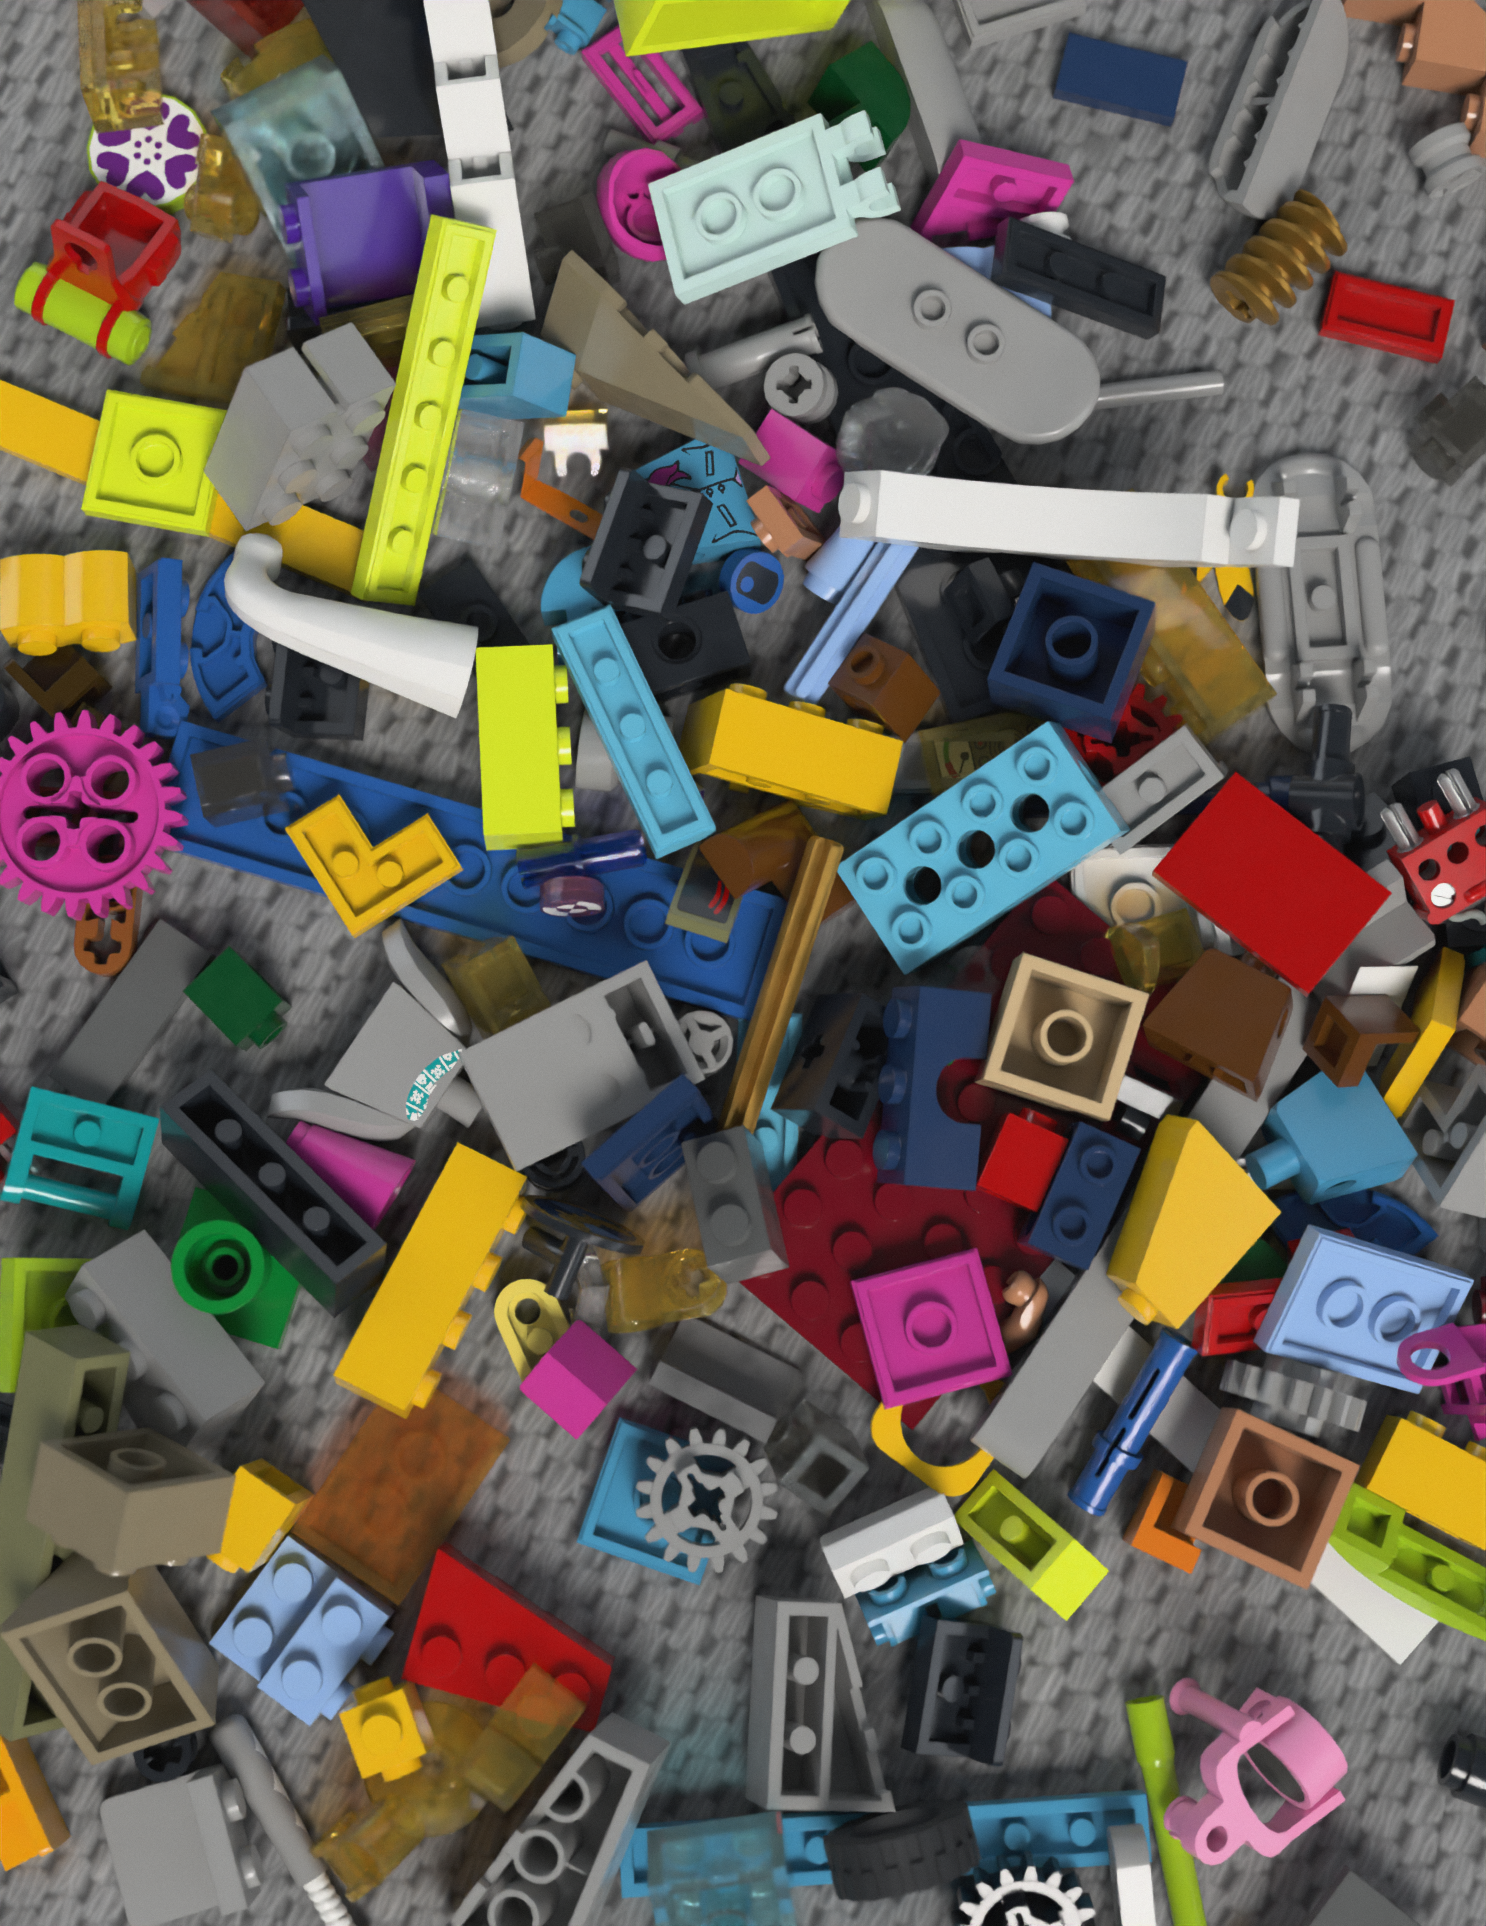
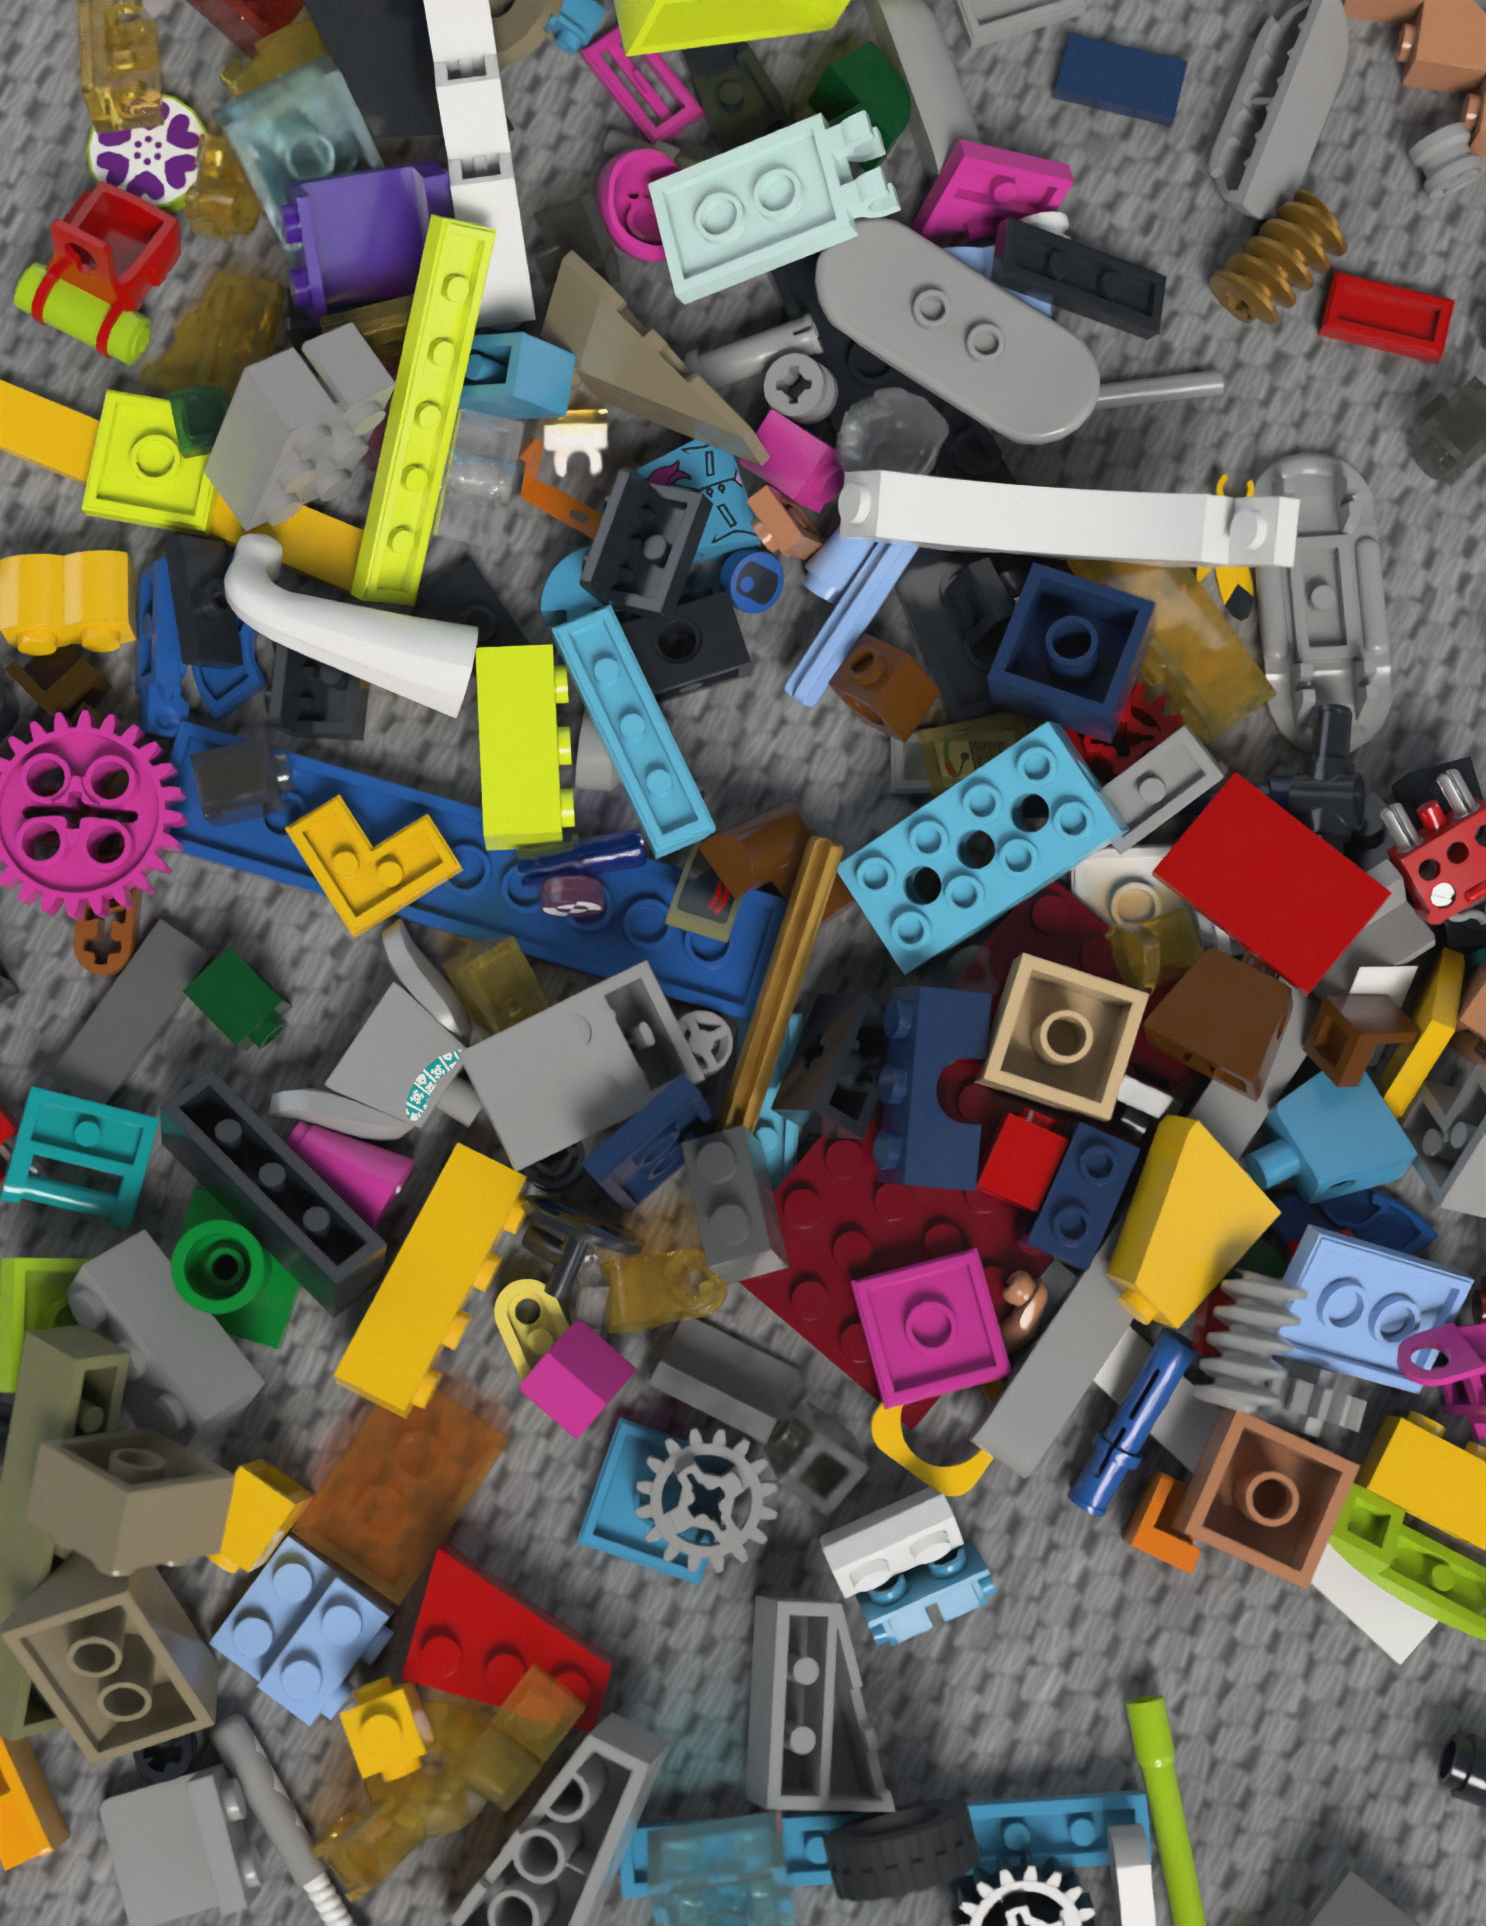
yellow wedge [679,683,903,820] -> none
black bracket [901,1615,1023,1767] -> none
neon yellow slope [954,1469,1109,1621] -> none
bright pink piece [1164,1677,1348,1865] -> none
none -> black plate [164,534,243,670]
none -> clear green tile [168,386,232,459]
none -> light grey piece [1192,1269,1309,1420]

